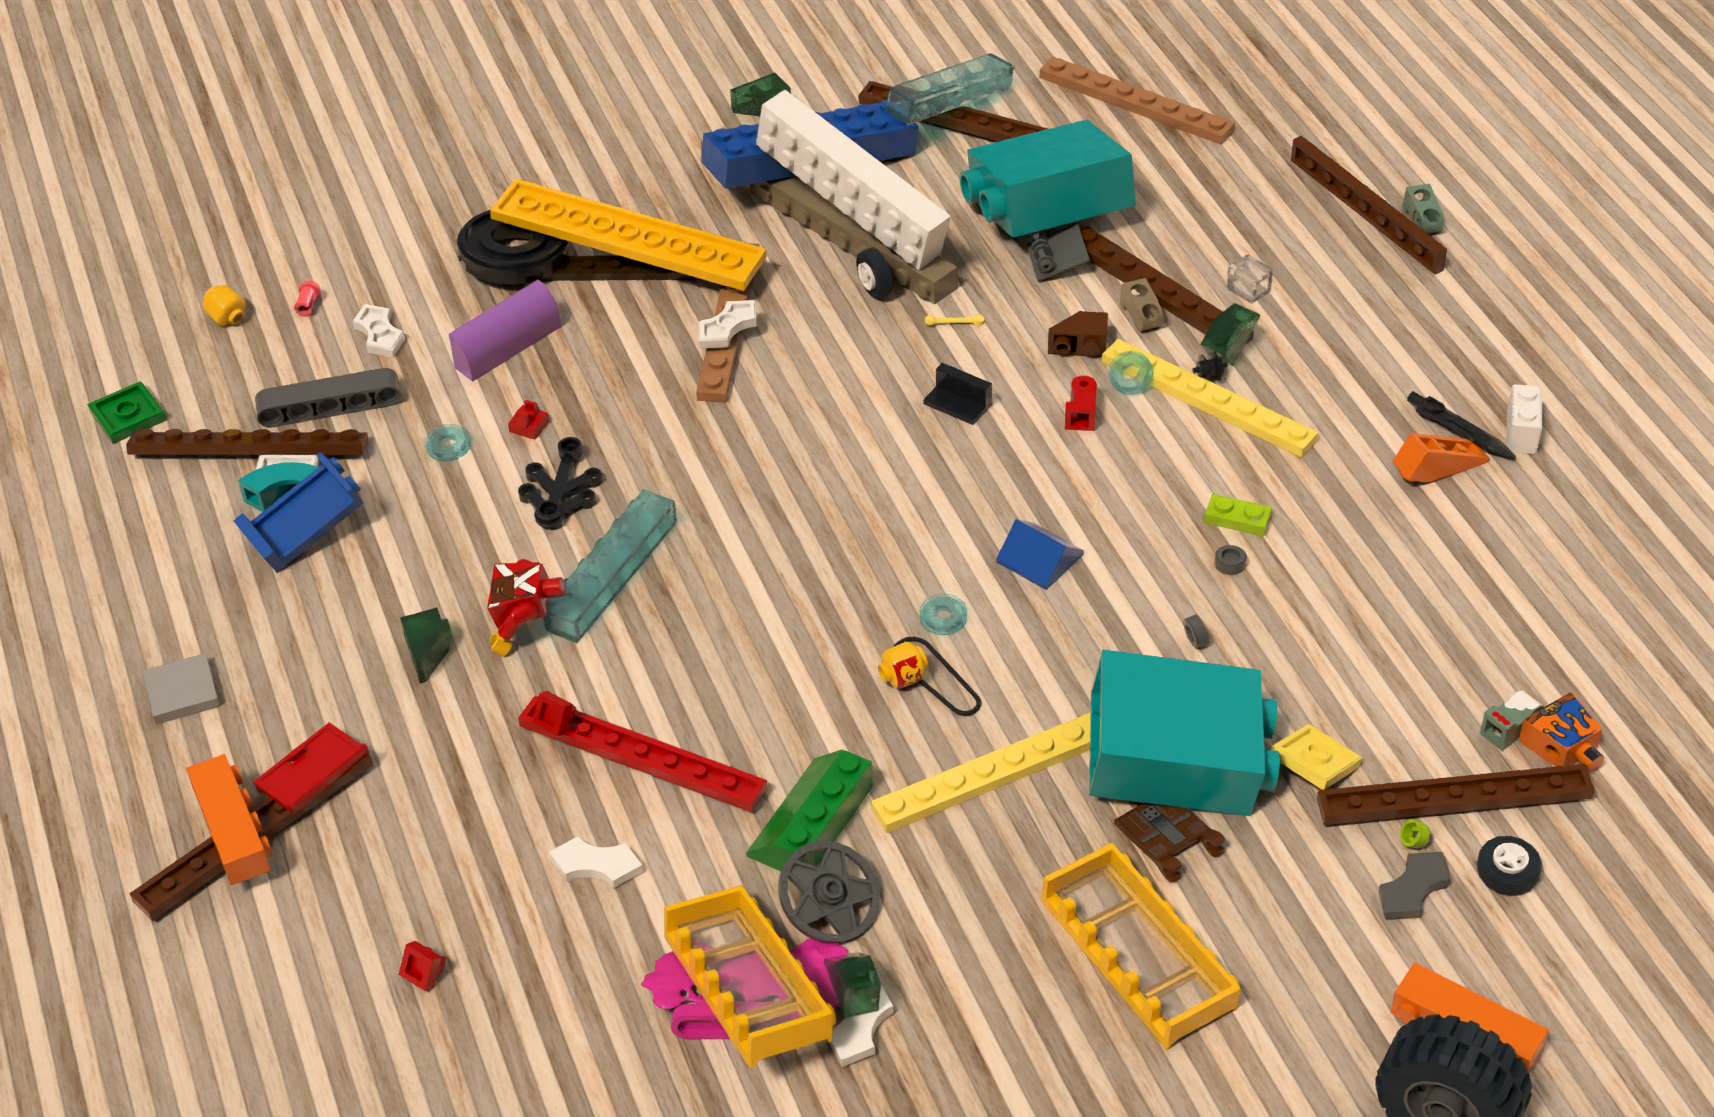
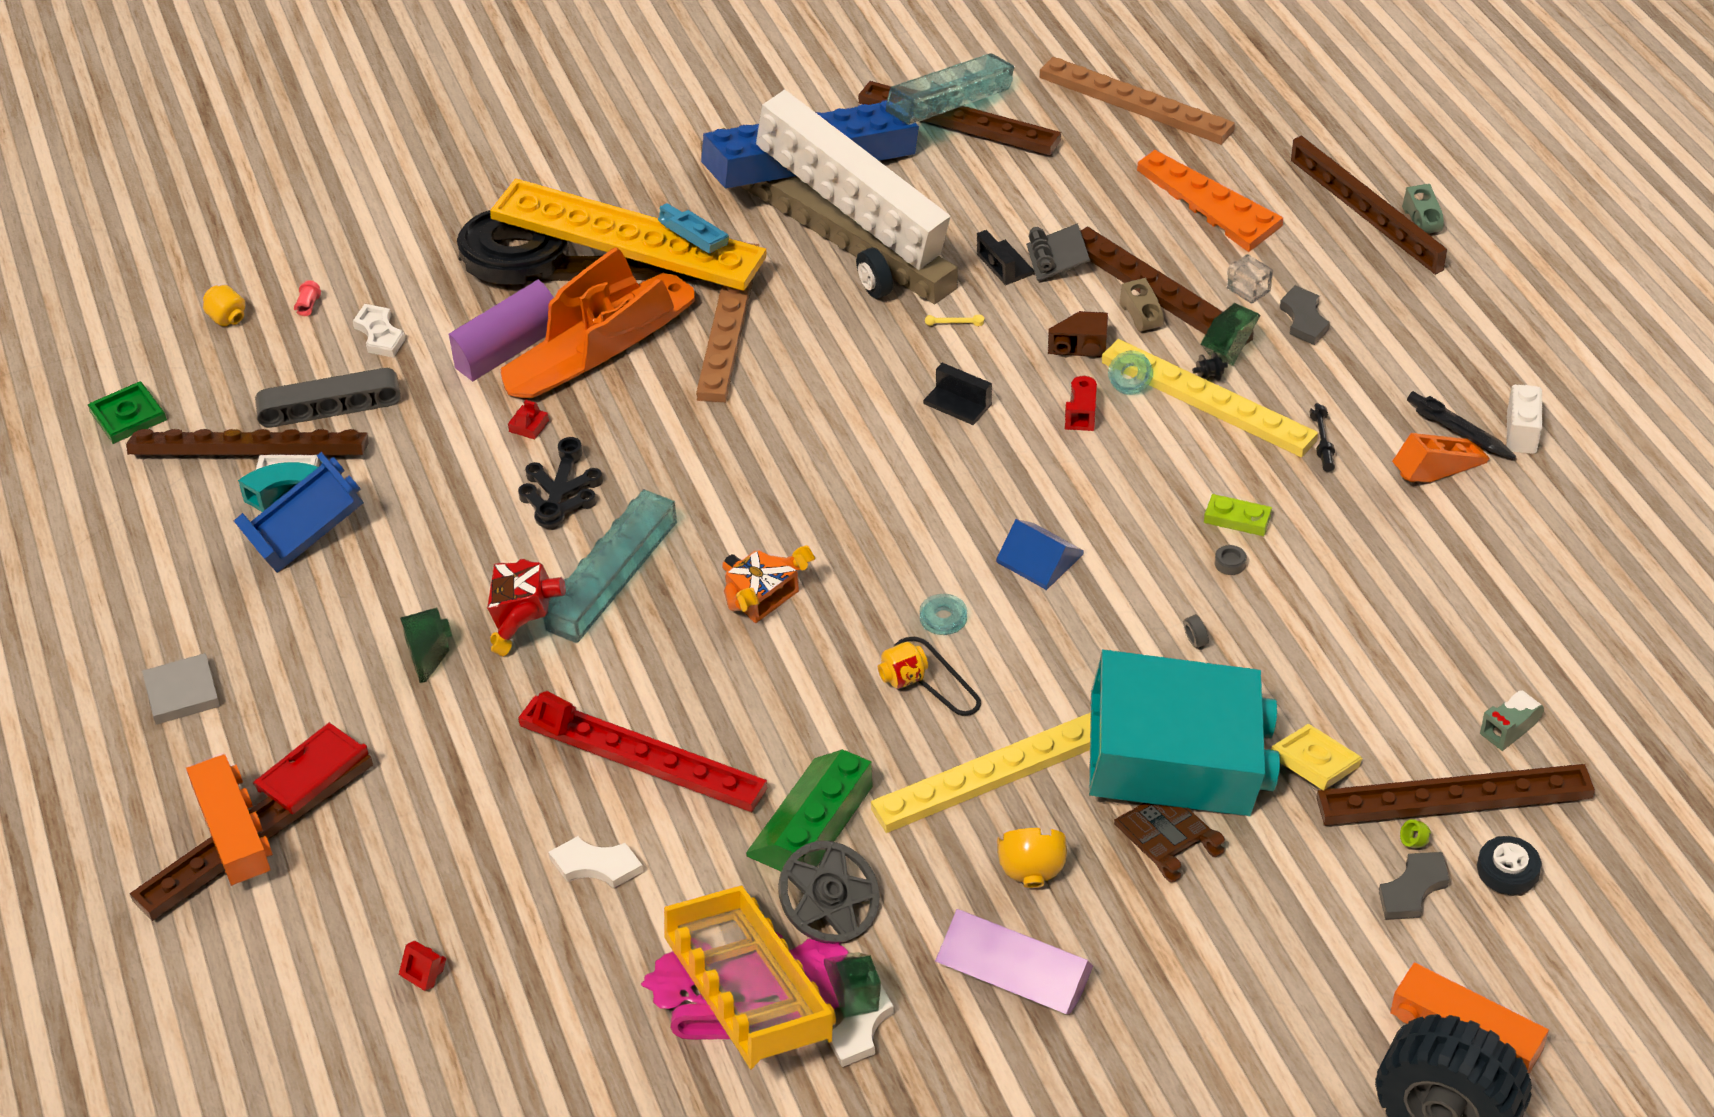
clear light blue piece [425,424,471,461] -> none
white tile [699,300,757,349] -> none
clear green slope [730,72,791,117] -> none
teal brick [959,119,1136,238] -> none
window [1041,843,1241,1050] -> none
torso [1518,692,1604,771] -> none
none -> orange piece [501,247,695,398]
none -> dark azure hinge [658,203,729,253]
none -> torso [722,545,816,623]
none -> brick [935,909,1093,1014]
none -> black panel [977,229,1034,286]
none -> yellow cylinder [997,828,1067,888]
none -> orange wing [1137,150,1284,252]
none -> dark grey tile [1280,285,1330,345]
none -> black piece [1309,403,1335,472]

